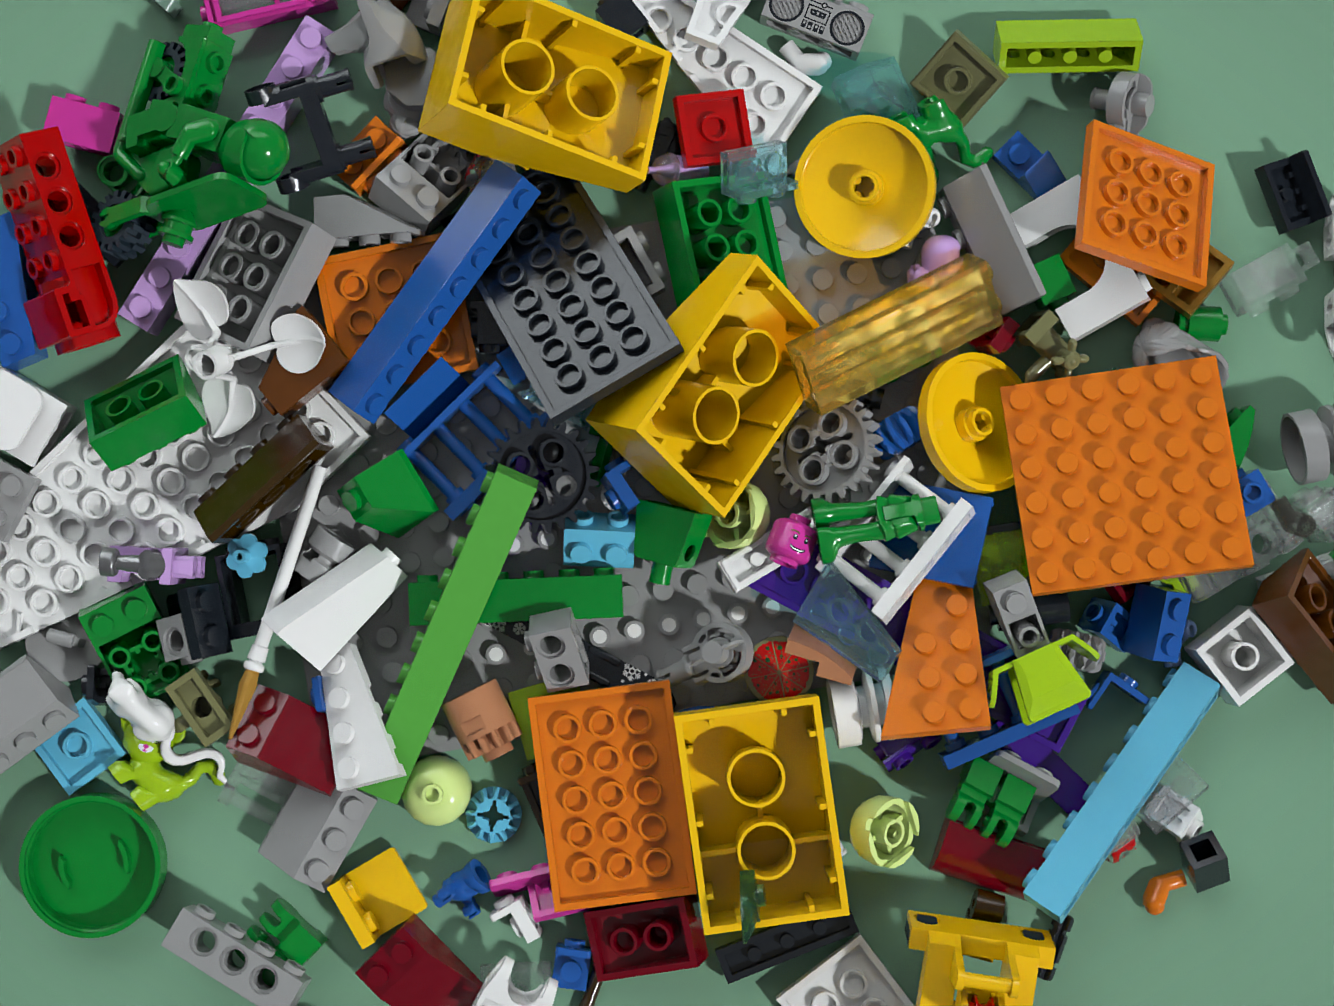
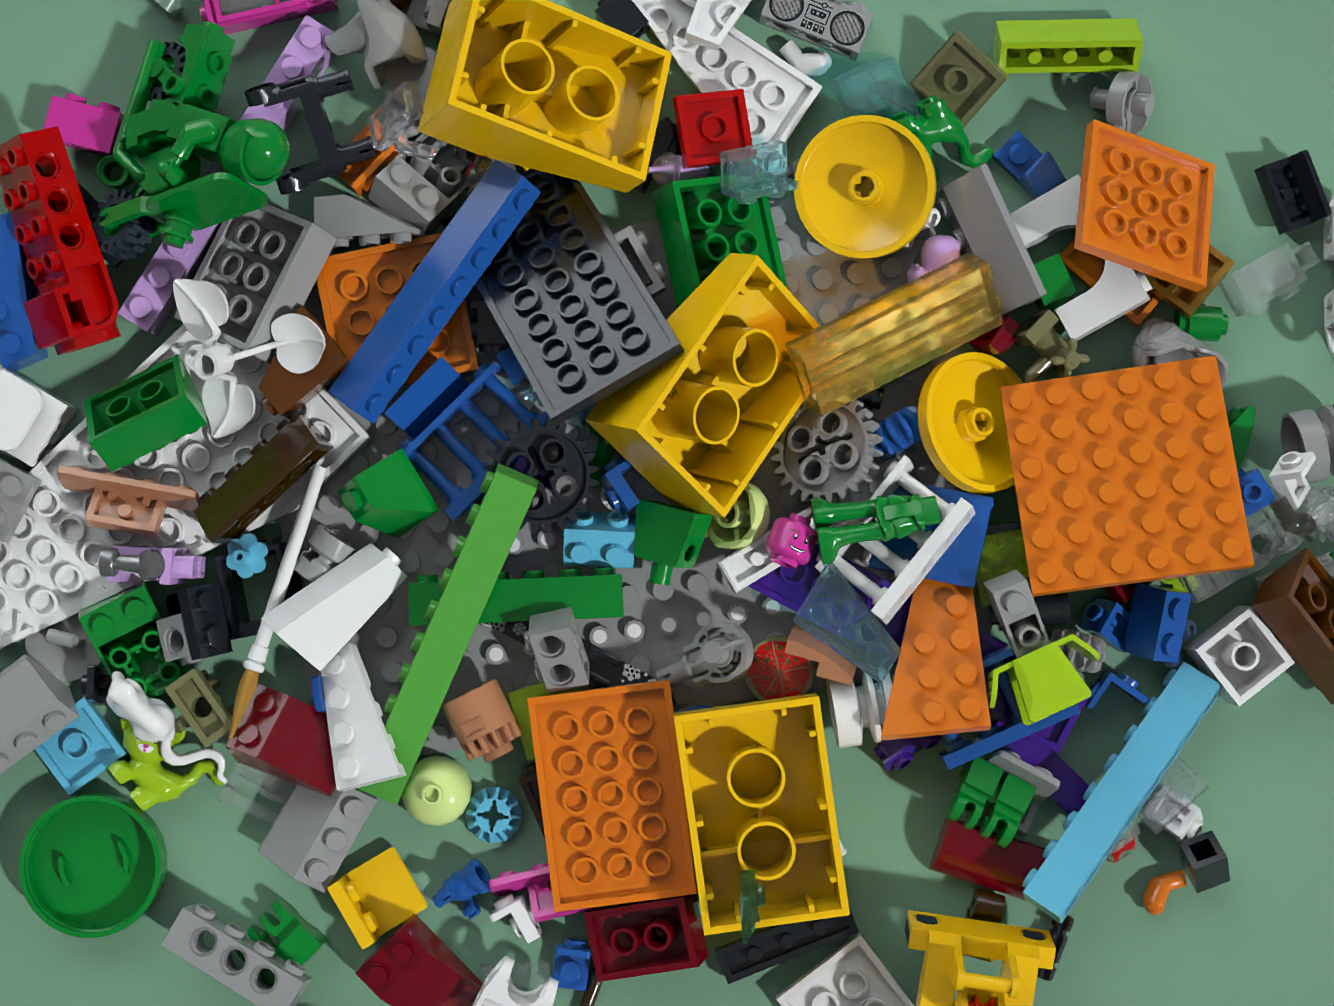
yellowish green cylinder [849,795,920,868] -> none
none -> nougat bracket [57,466,200,538]
none -> clear plate [367,81,436,160]
none -> white bracket [1269,451,1316,511]

